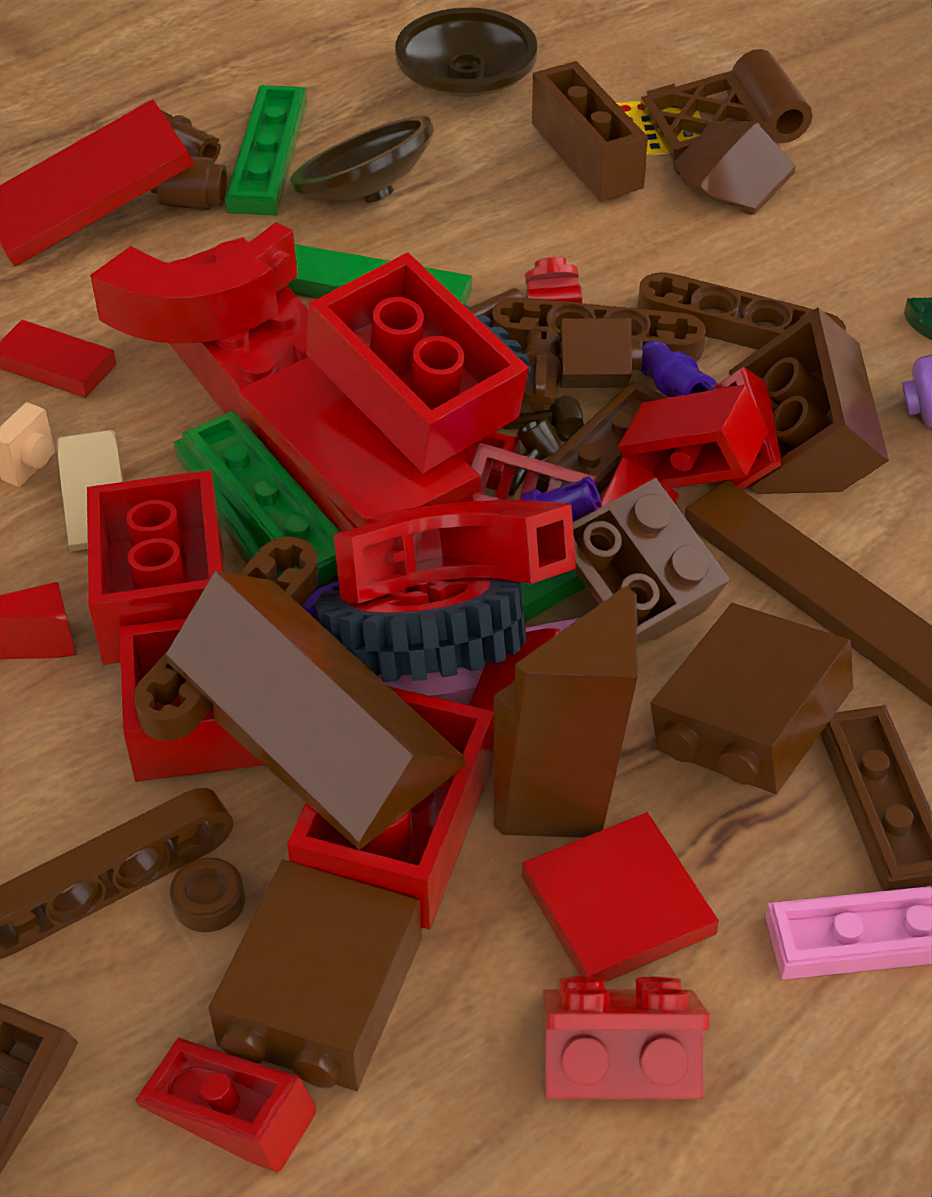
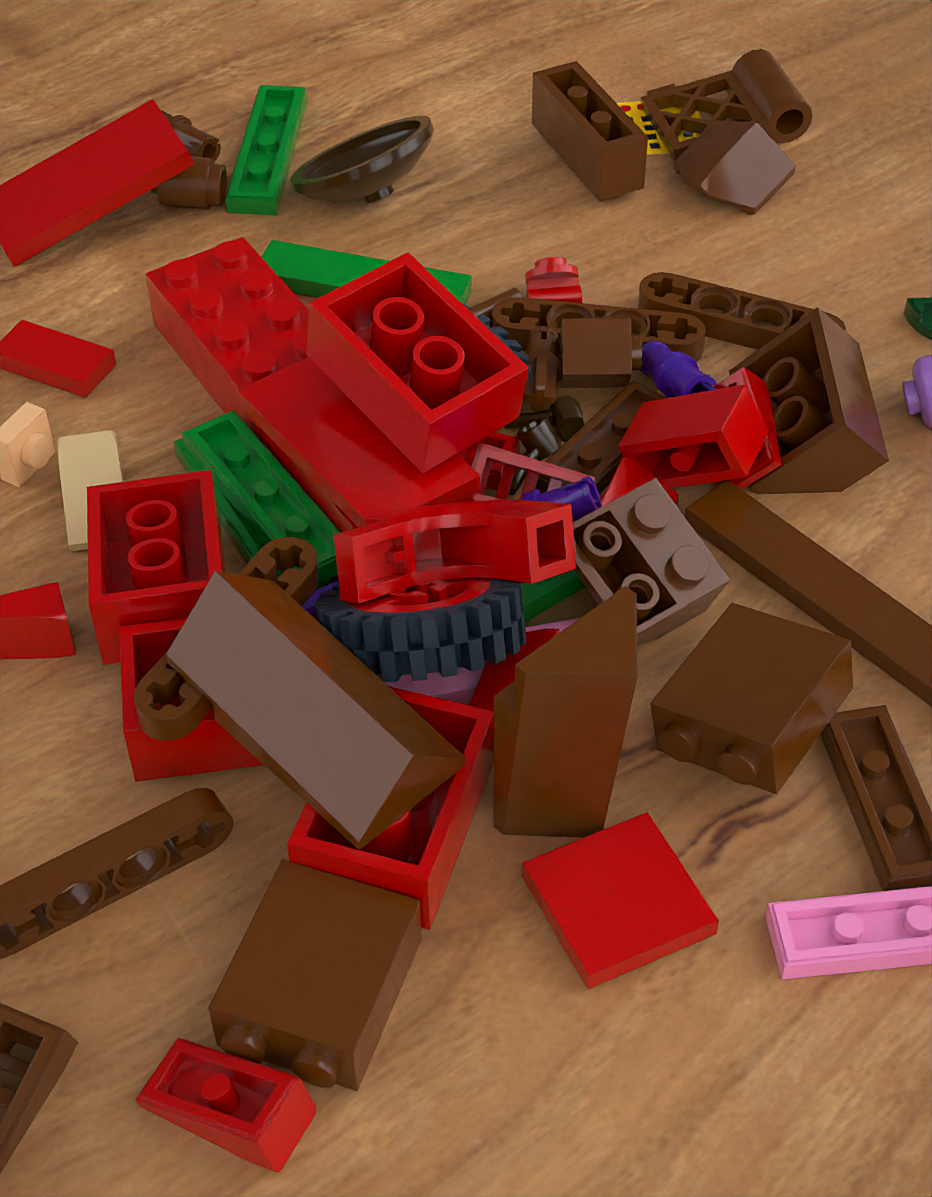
red arch [90,222,298,344] -> none
reddish brown tile [170,858,245,932] -> none
dark brown dish [395,7,538,97] -> none
red bracket [543,976,709,1099] -> none

